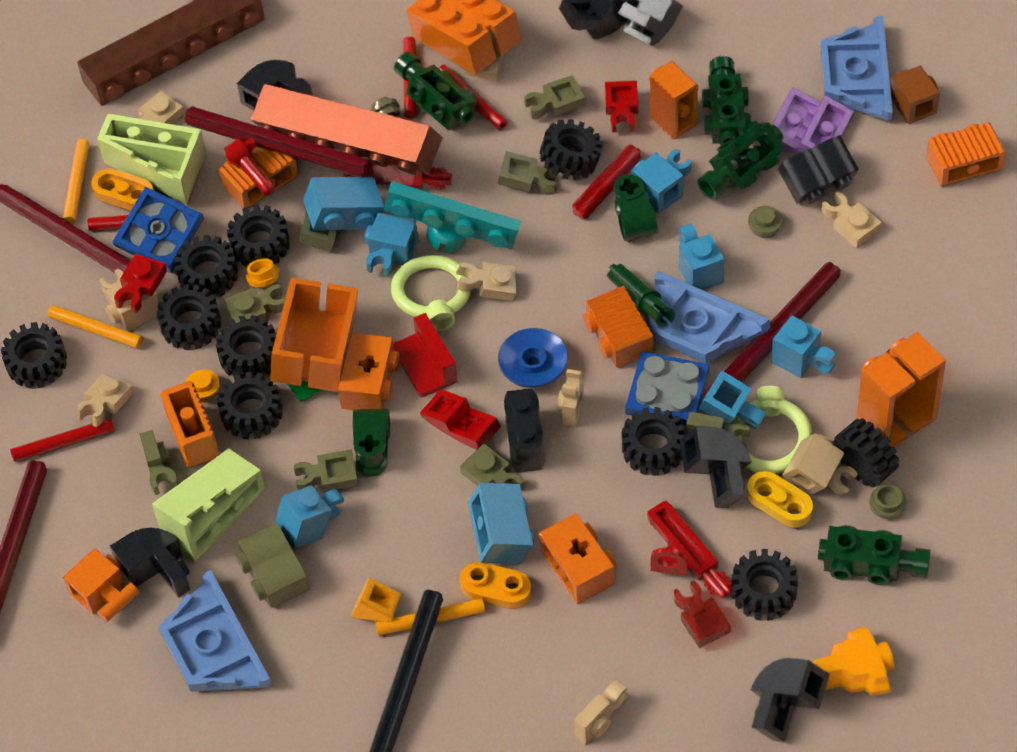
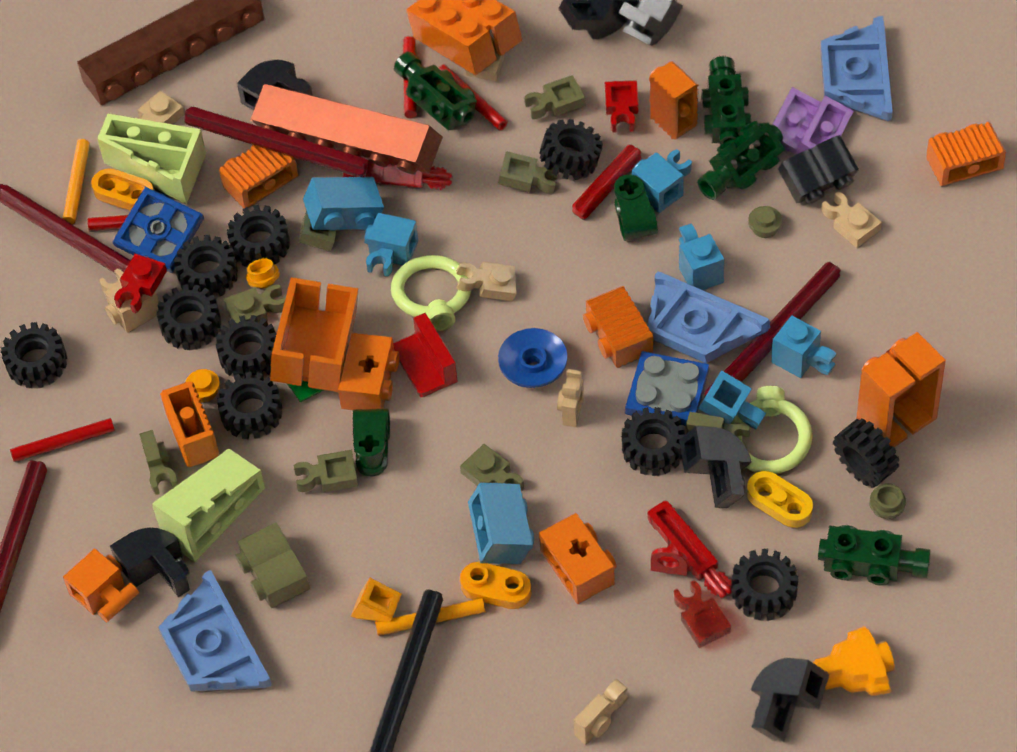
light orange bar [47,305,143,349] -> none
tan plate [77,373,132,427] -> none
red piece [224,138,275,196] -> none
dark azure brick [275,485,345,549] -> none
olive plate [370,97,400,117] -> none
teal plate [384,181,521,253] -> none
red slope [420,389,501,450] -> none
black brick [504,388,545,473] -> none
dark green axle [607,264,675,327] -> none
tan brick [782,433,857,495] -> none
dark orange brick [890,65,940,124] -> none

